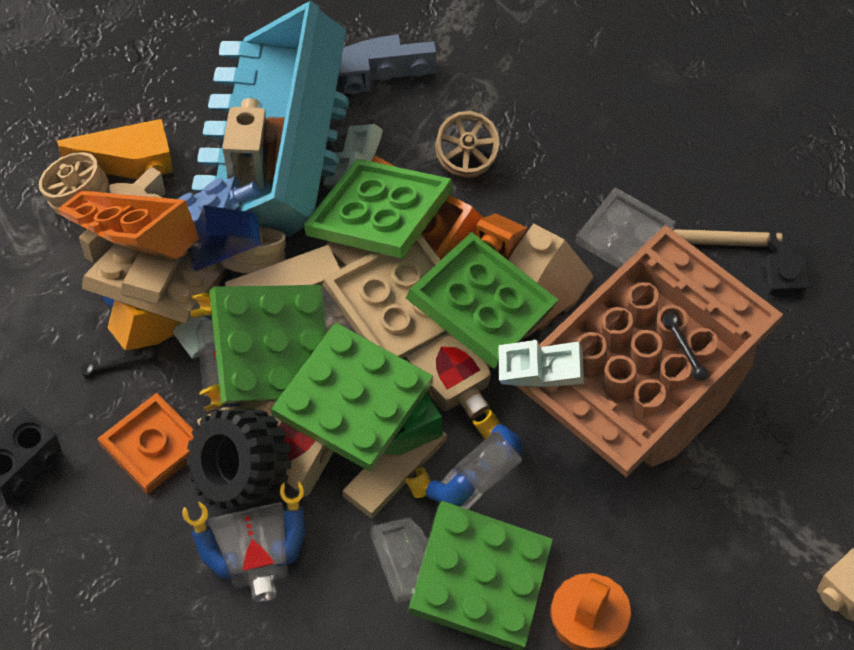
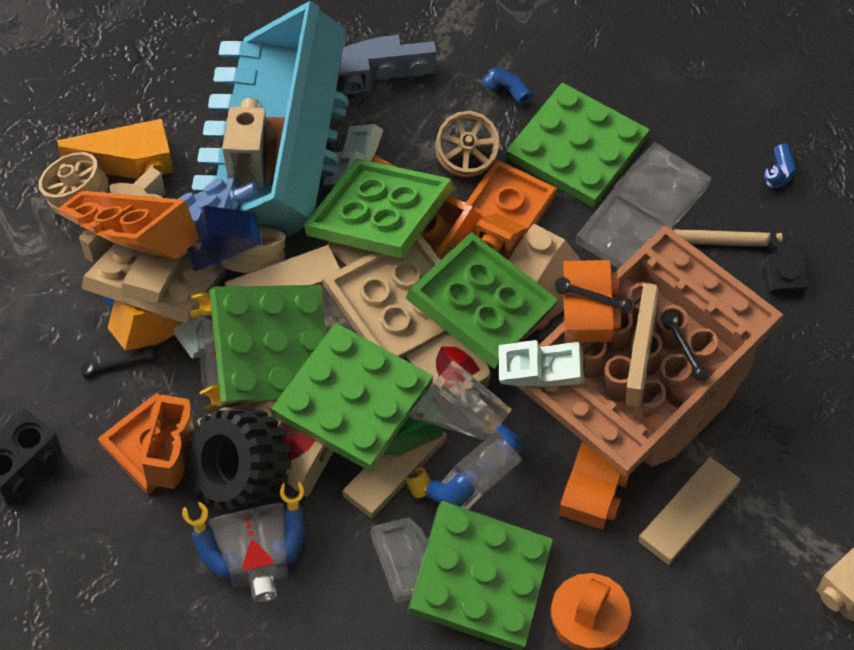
none -> orange brick [140,395,194,489]
none -> clear wing [408,361,512,441]
none -> orange tile [466,159,558,232]
none -> blue arm [483,67,533,105]
none -> bright green plate [506,82,650,208]
none -> black hinge [555,277,634,314]
none -> orange brick [559,441,630,530]
none -> orange brick [563,260,621,343]
none -> clear plate [612,142,712,229]
none -> tan tile [626,283,659,407]
none -> tan tile [638,457,741,565]
none -> blue arm [764,143,797,188]

